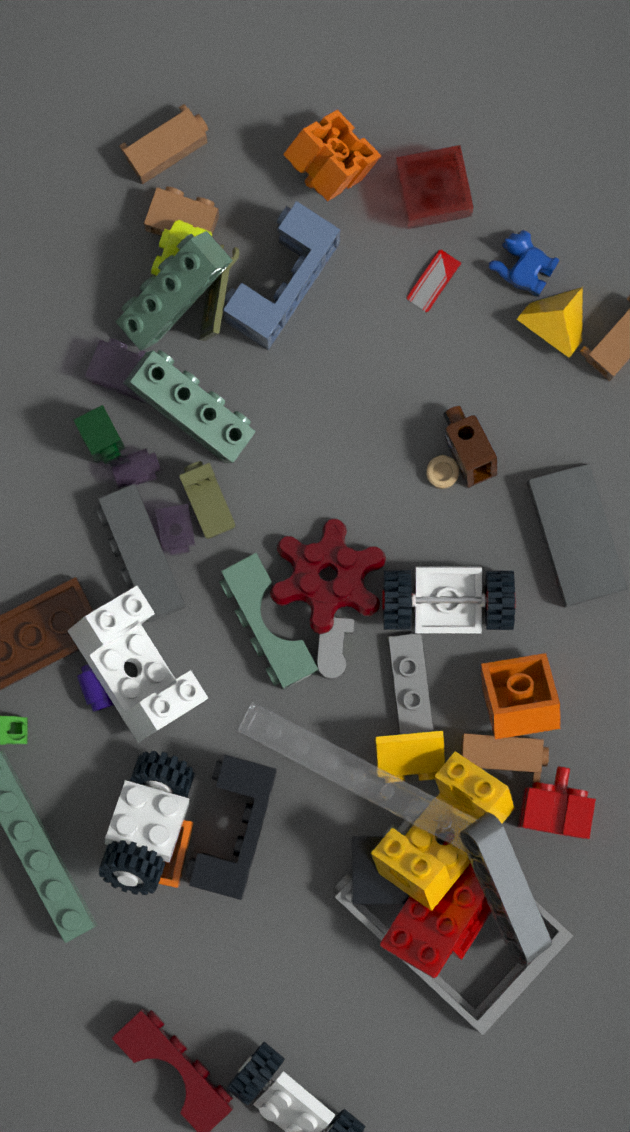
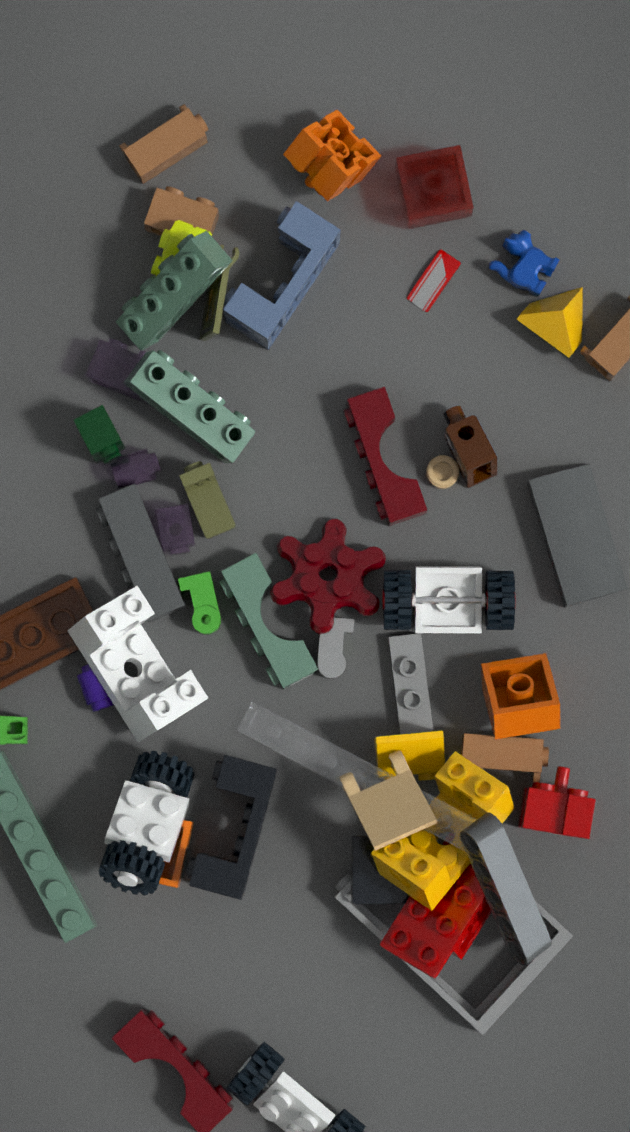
none -> bright green leg [178,571,221,635]
none -> tan flag [340,750,437,851]
none -> dark red arch [343,387,428,526]

